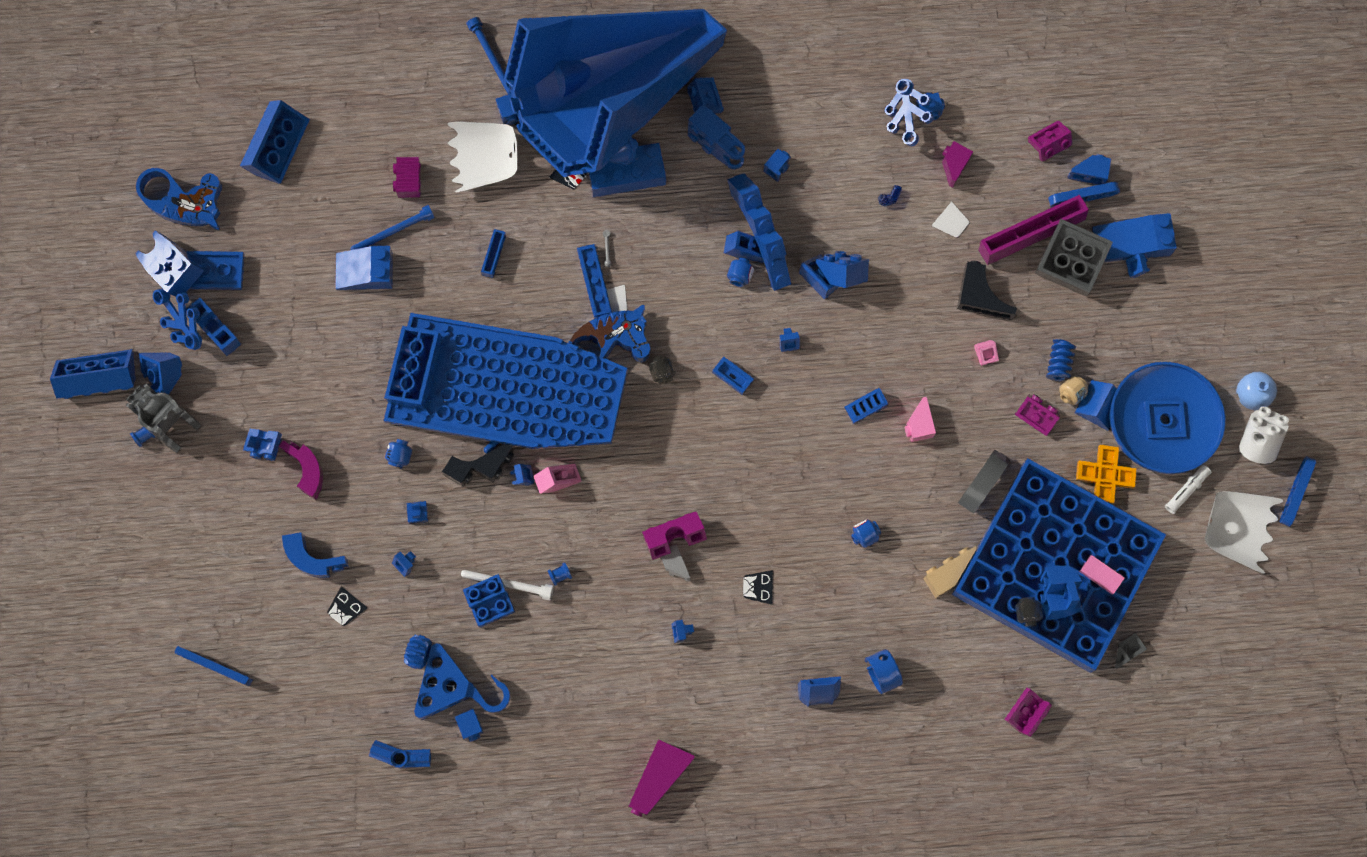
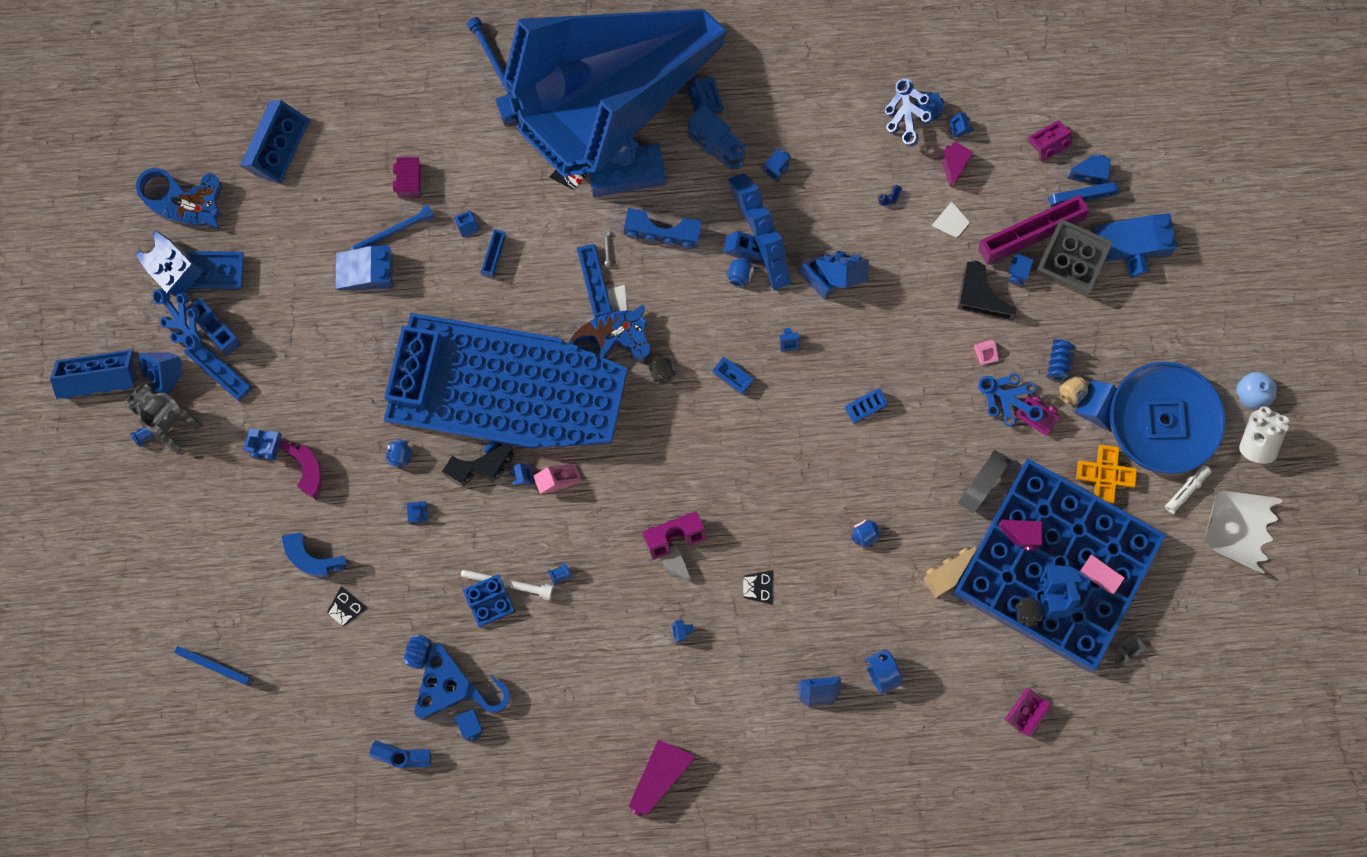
blue tile [392,551,416,577] -> none
white piece [448,122,517,192] -> none
bright pink slope [905,397,936,442] -> none
blue beam [1279,456,1316,527] -> none
none -> blue tile [184,343,253,402]
none -> blue slope [454,211,479,237]
none -> blue arch [624,208,702,249]
none -> blue tile [949,112,973,137]
none -> blue plant [978,373,1044,427]
none -> magenta slope [999,520,1042,551]
none -> blue brick [1008,253,1033,285]

